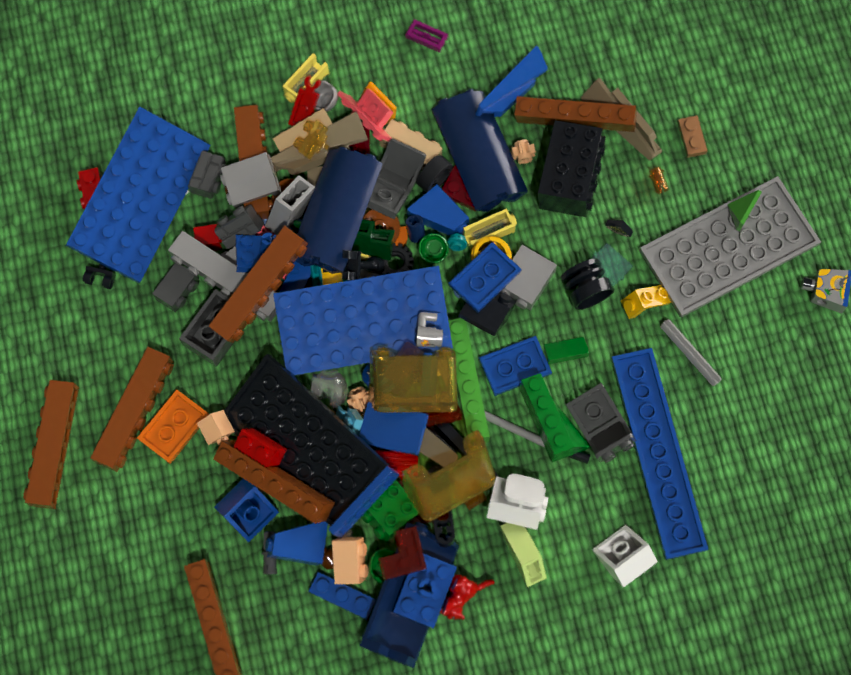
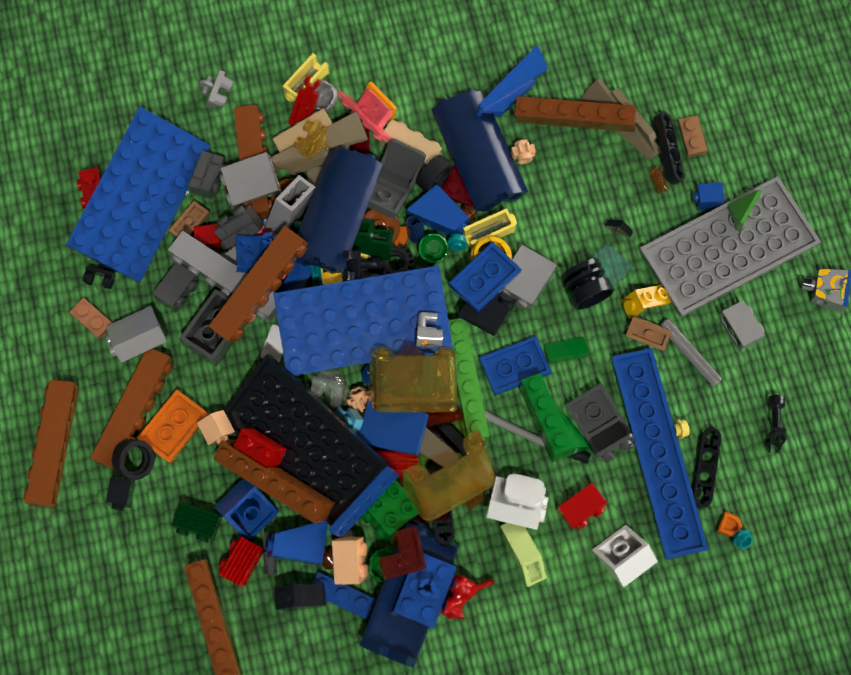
magenta tile [406,19,448,53] -> none
black brick [538,120,606,217] -> none
none -> nougat plate [69,298,112,340]
none -> light grey brick [105,306,167,363]
none -> black brick [106,477,135,511]
none -> black tyre [111,438,155,480]
none -> medium nougat plate [169,201,210,238]
none -> dark green brick [171,502,223,543]
none -> light grey hips [198,70,233,109]
none -> red brick [218,536,264,588]
none -> white sticker [260,324,283,362]
none -> black slope [274,584,326,611]
none -> reddish brown plate [461,204,477,223]
none -> red brick [556,483,608,531]
none -> medium nougat plate [626,316,672,351]
none -> black beam [654,111,685,185]
none -> light yellow plate [673,419,689,439]
none -> blue brick [692,182,725,210]
none -> black beam [693,428,721,509]
none -> orange tile [716,511,742,537]
none -> light grey brick [719,300,765,352]
none -> teal plate [733,529,753,550]
none -> black bar [766,395,787,454]

